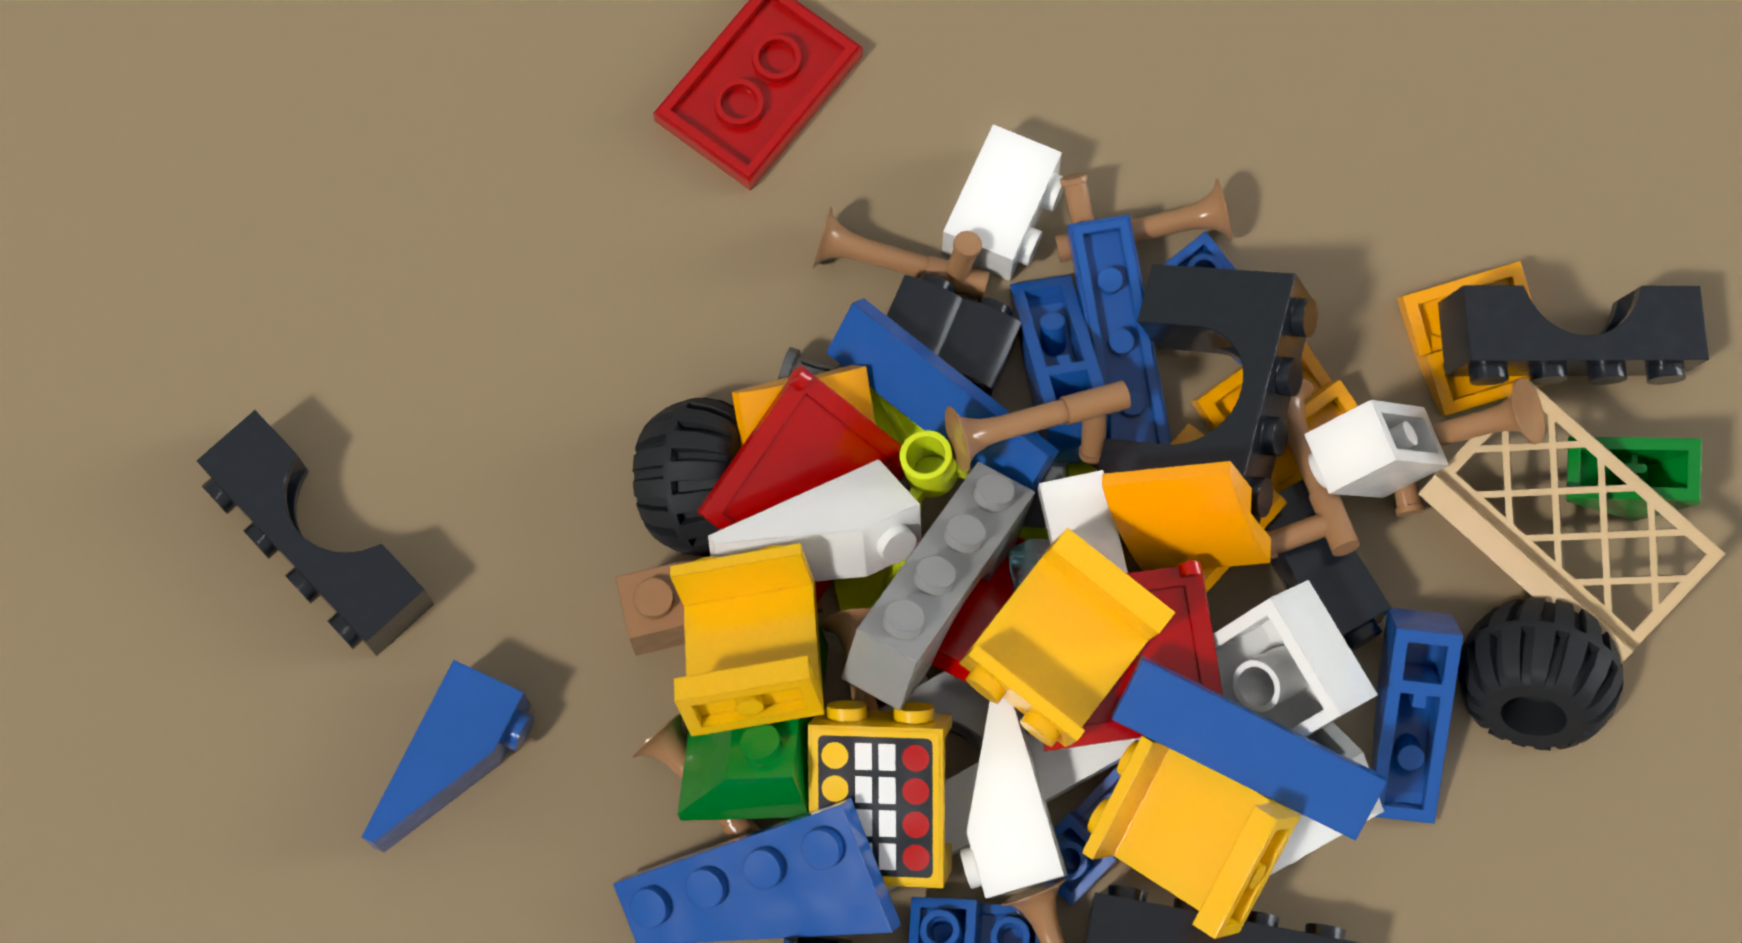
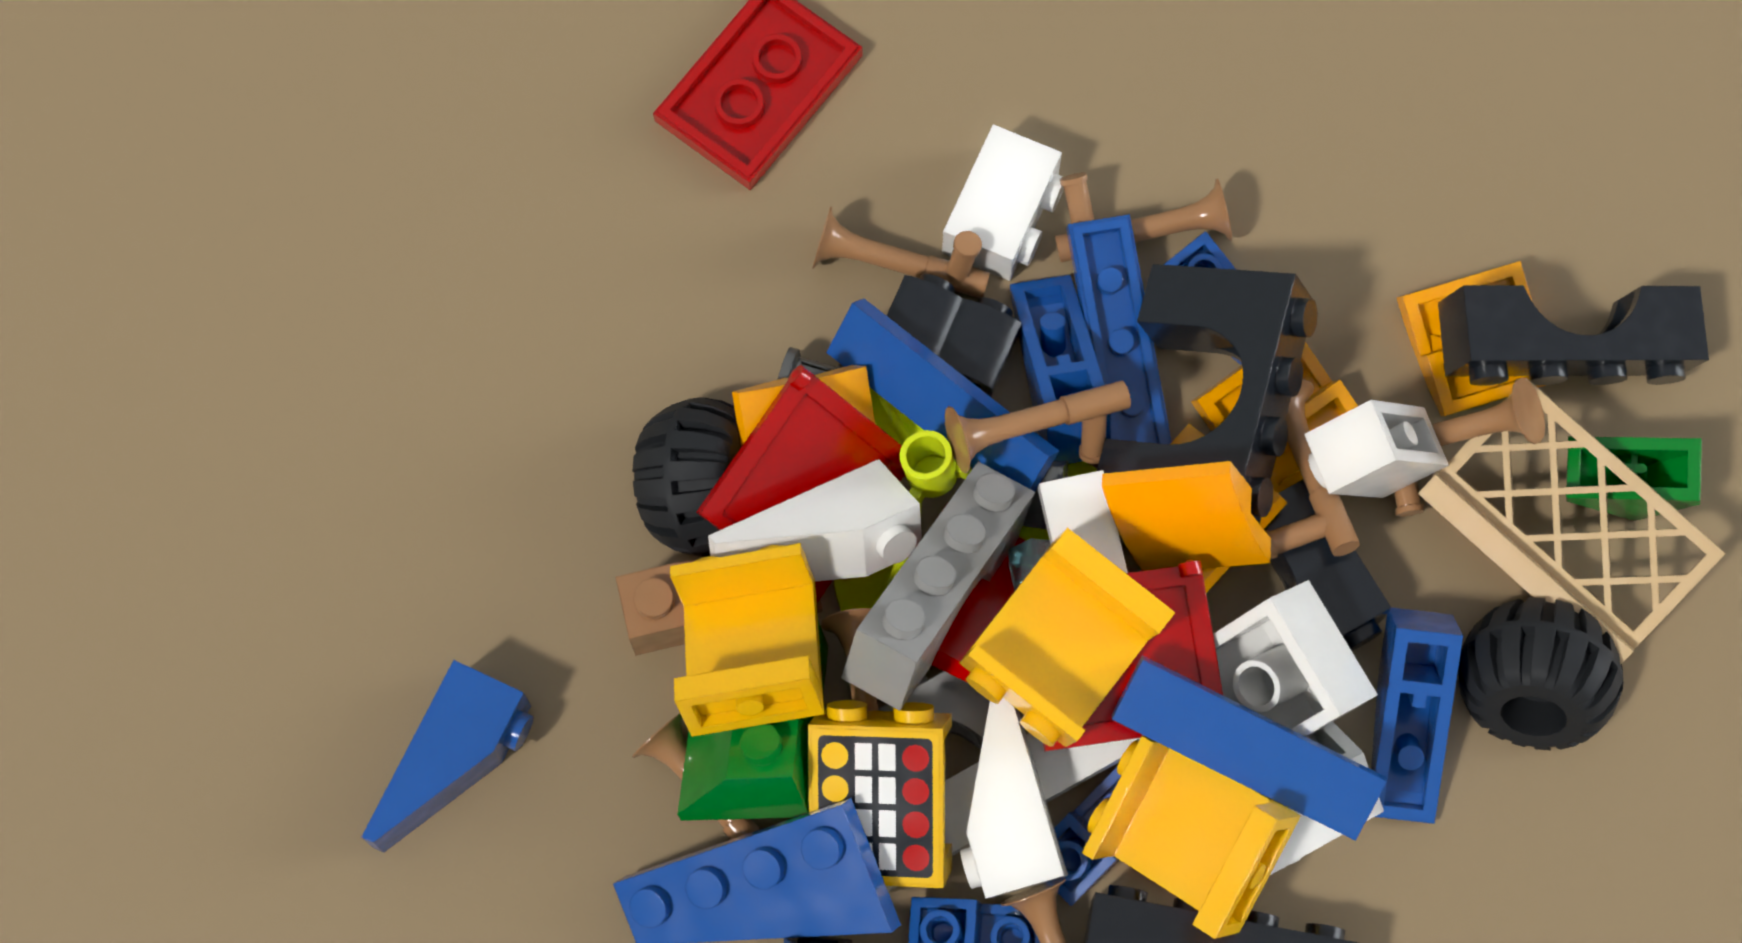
black arch [197,410,434,656] -> none

